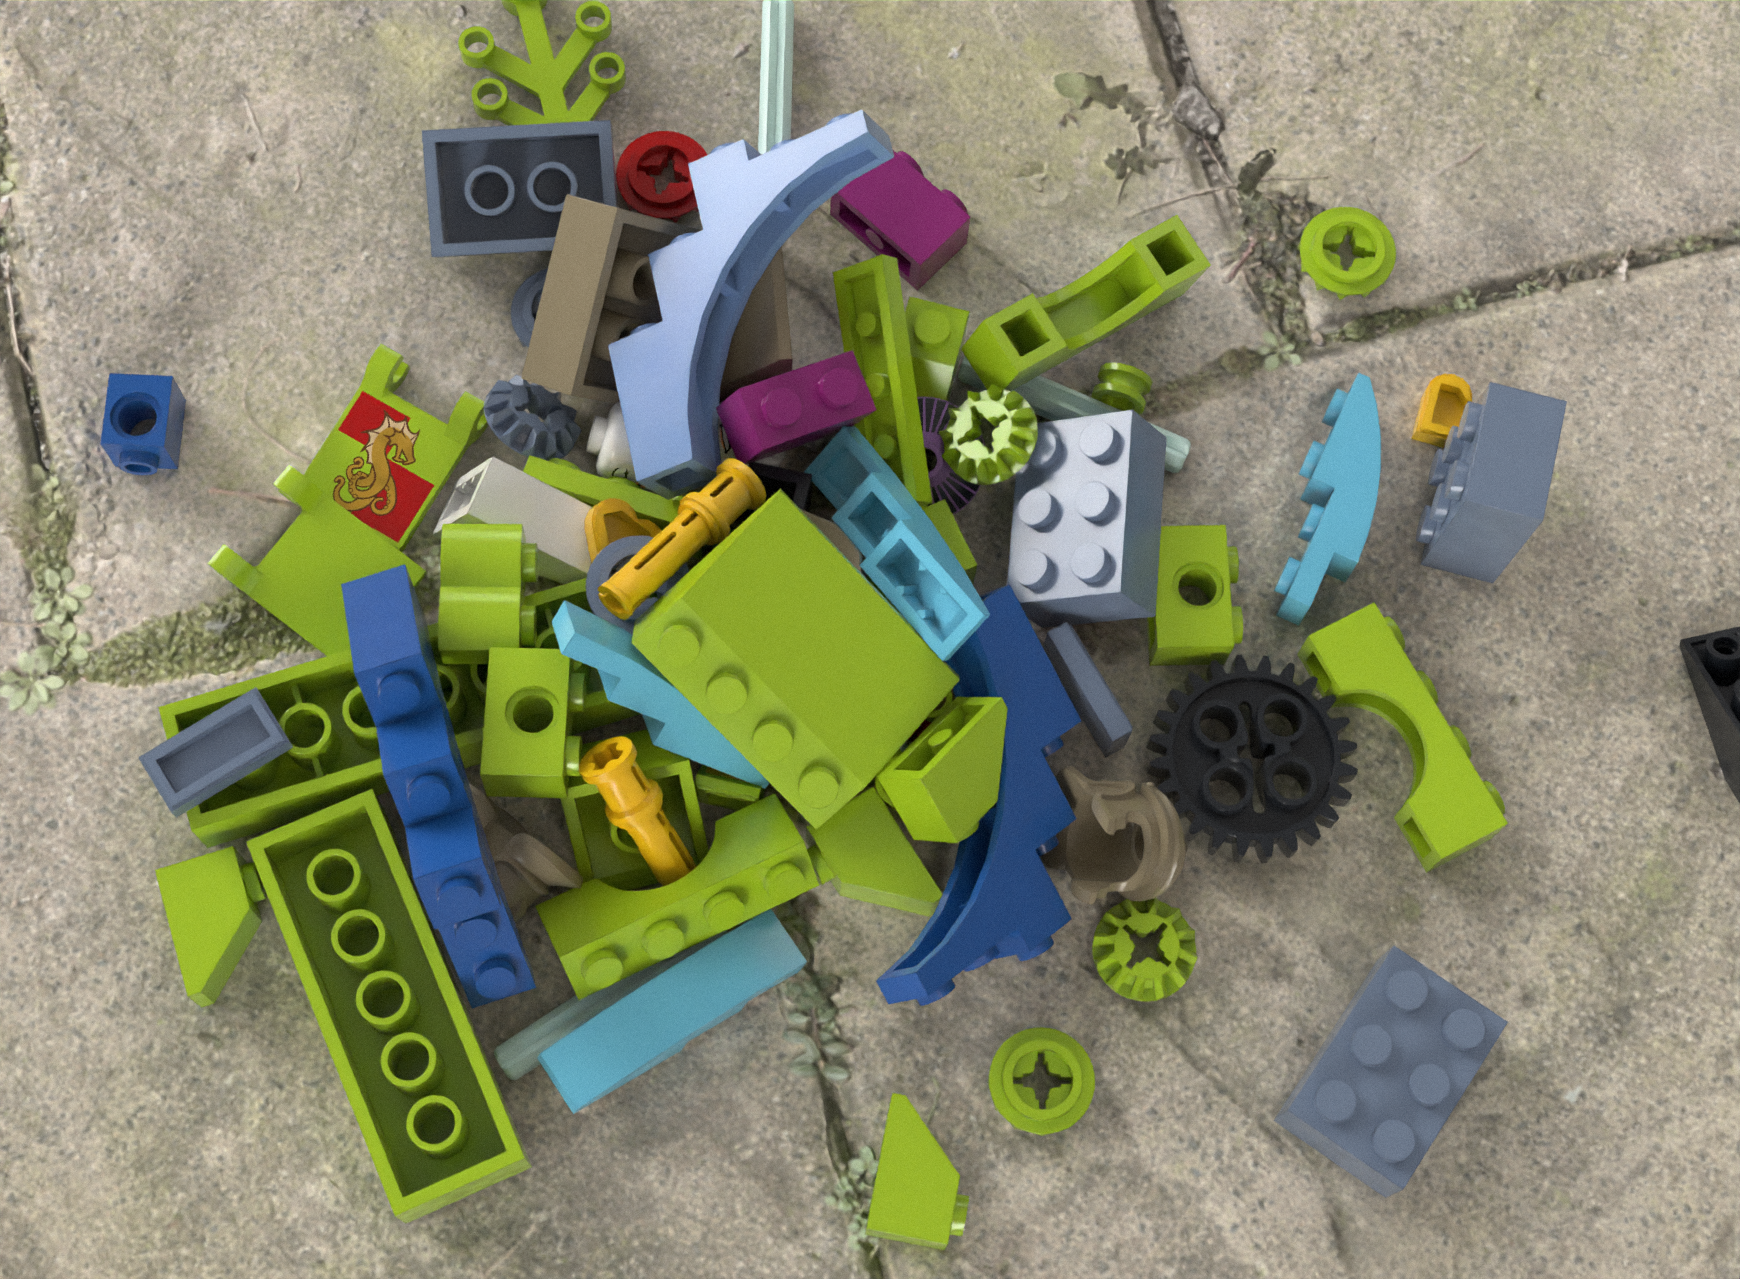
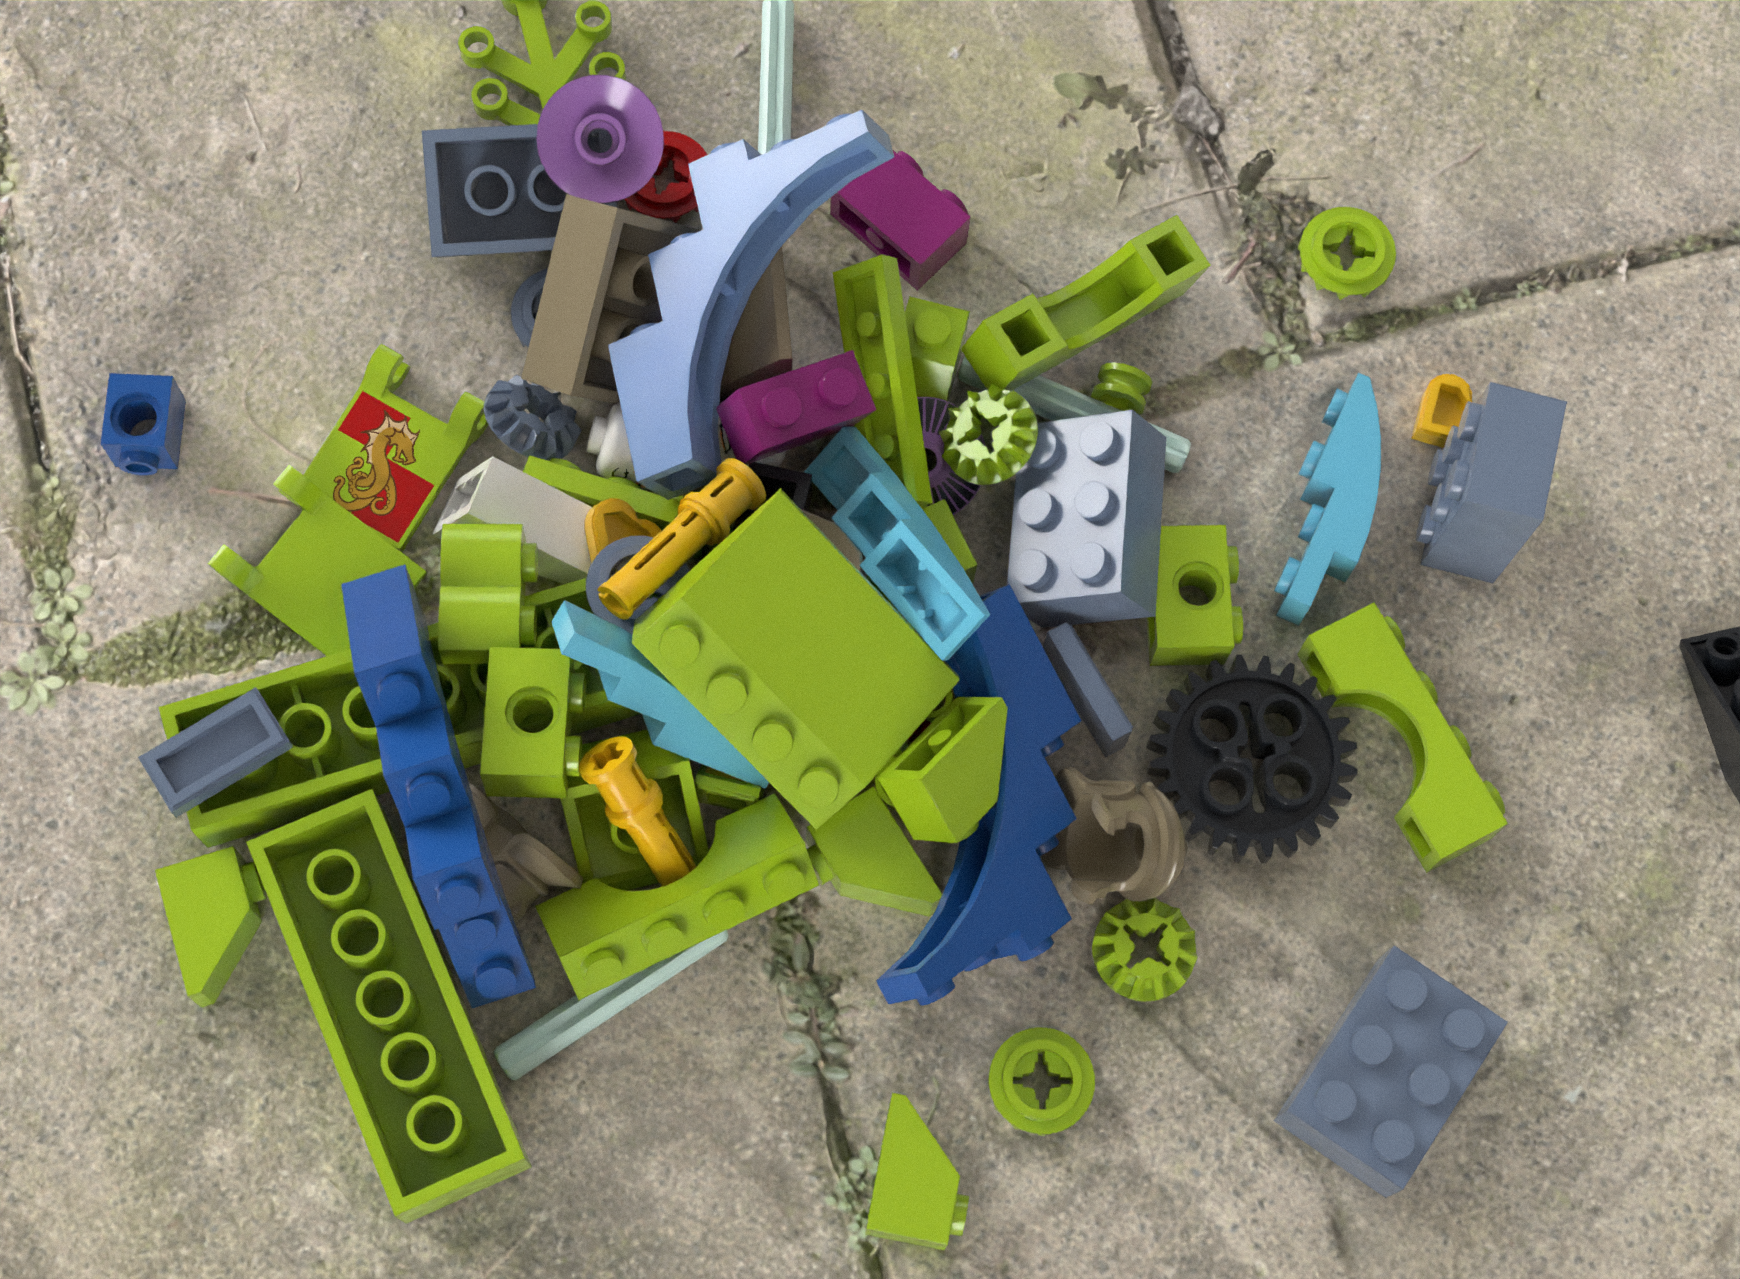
medium azure slope [537,909,807,1114] -> none
none -> medium lavender dish [536,75,664,203]

